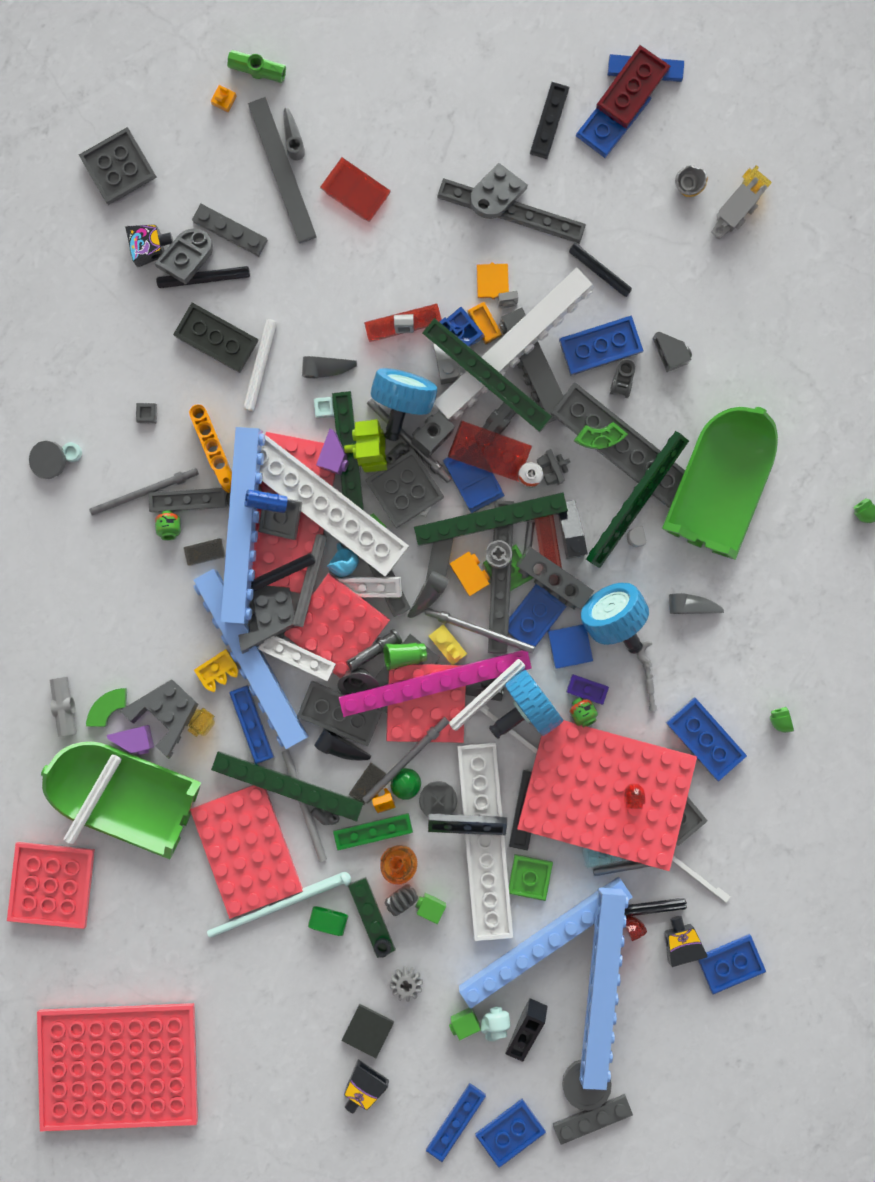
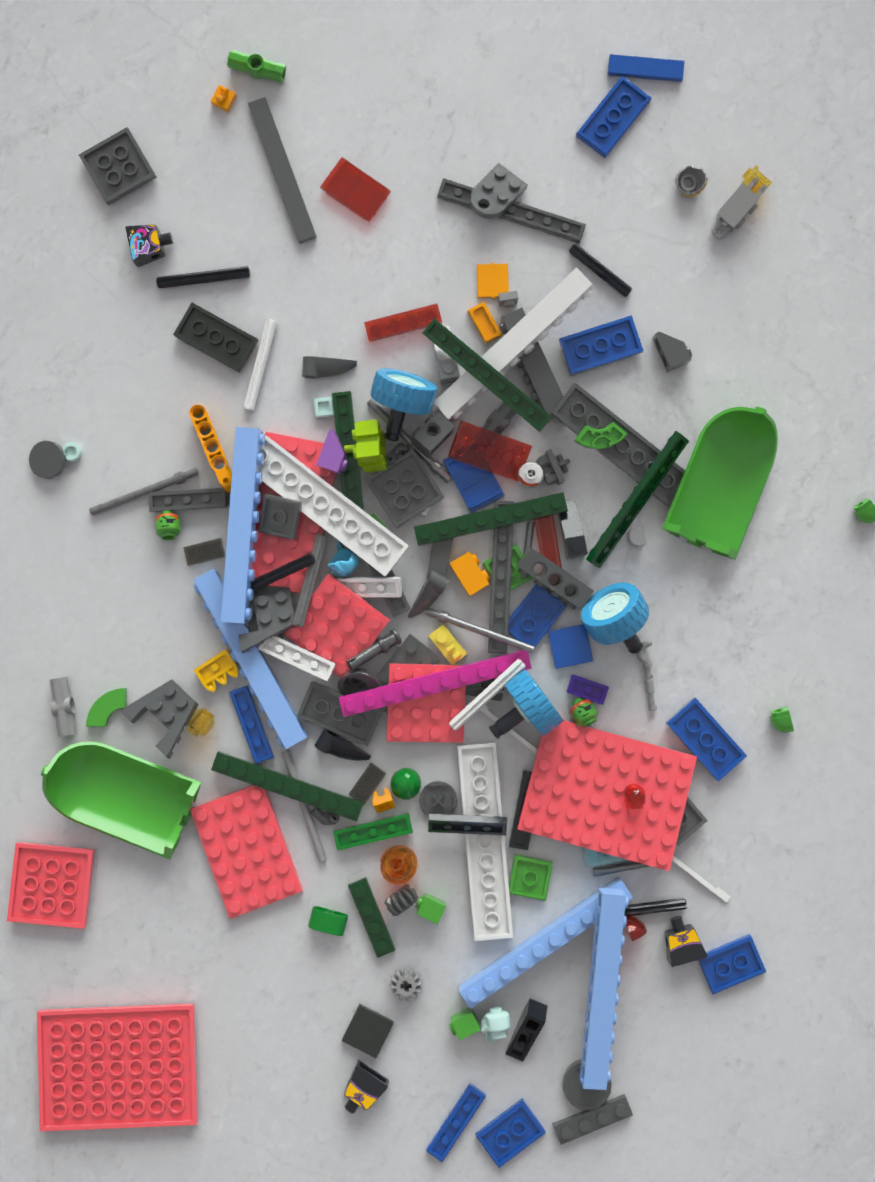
white axle [64,755,121,844] -> none
medium lavender slope [107,725,154,755] -> none
dark grey tile [136,403,157,423] -> none
dark grey plate [155,229,213,284] -> none
dark grey plate [192,203,268,257] -> none
light aqua bar [207,872,351,938] -> none
blue axle [244,489,288,513] -> none
dark grey piece [284,108,305,161] -> none
flat silver bar [362,717,450,804] -> none
black axle [374,938,391,958] -> none
bright green plant [383,643,427,671] -> none
light grey brick [394,314,414,333] -> none
blue slope [440,307,485,347] -> none
light grey wheel [485,540,512,569] -> none
black tile [530,82,570,159] -> none
dark red tile [596,45,671,128] -> none
dark grey piece [610,359,635,398] -> none
dark grey piece [669,593,724,614] -> none

